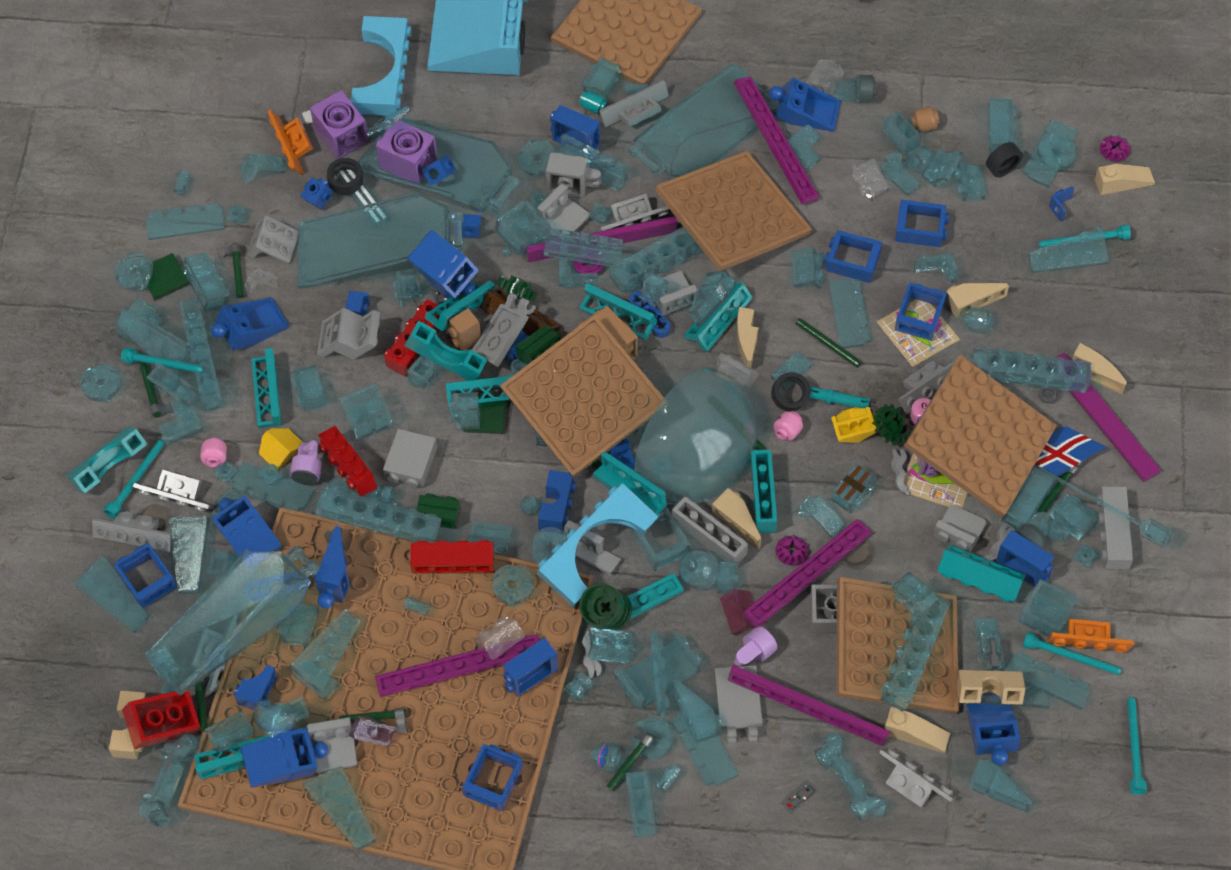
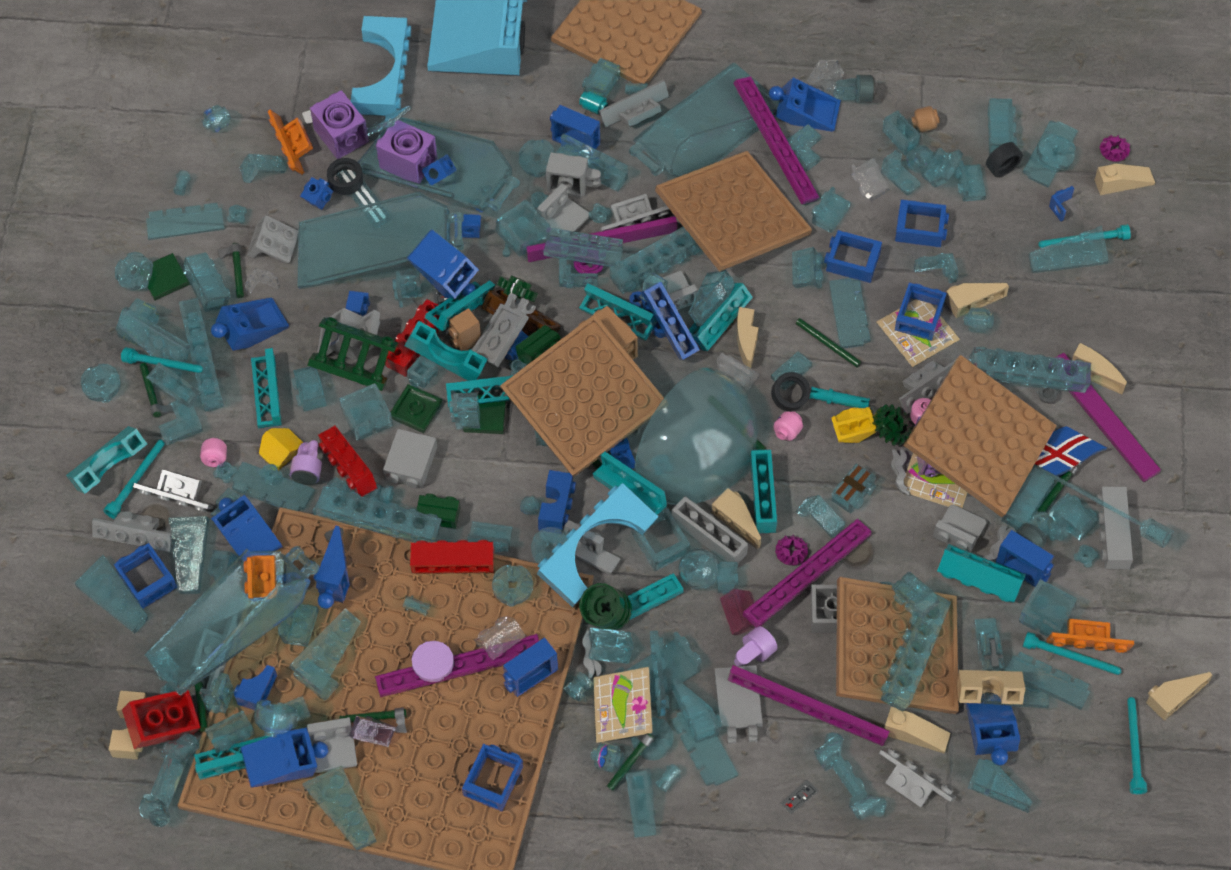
none -> clear light blue bracket [199,672,234,713]
none -> clear light blue head [202,105,231,132]
none -> orange bracket [244,555,277,599]
none -> dark green fence [307,317,398,391]
none -> dark green tile [389,384,443,434]
none -> lavender tile [412,641,454,682]
none -> sticker [593,667,652,743]
none -> blue brick [641,282,700,360]
none -> clear light blue bracket [811,187,851,233]
none -> tan slope [1146,672,1212,721]

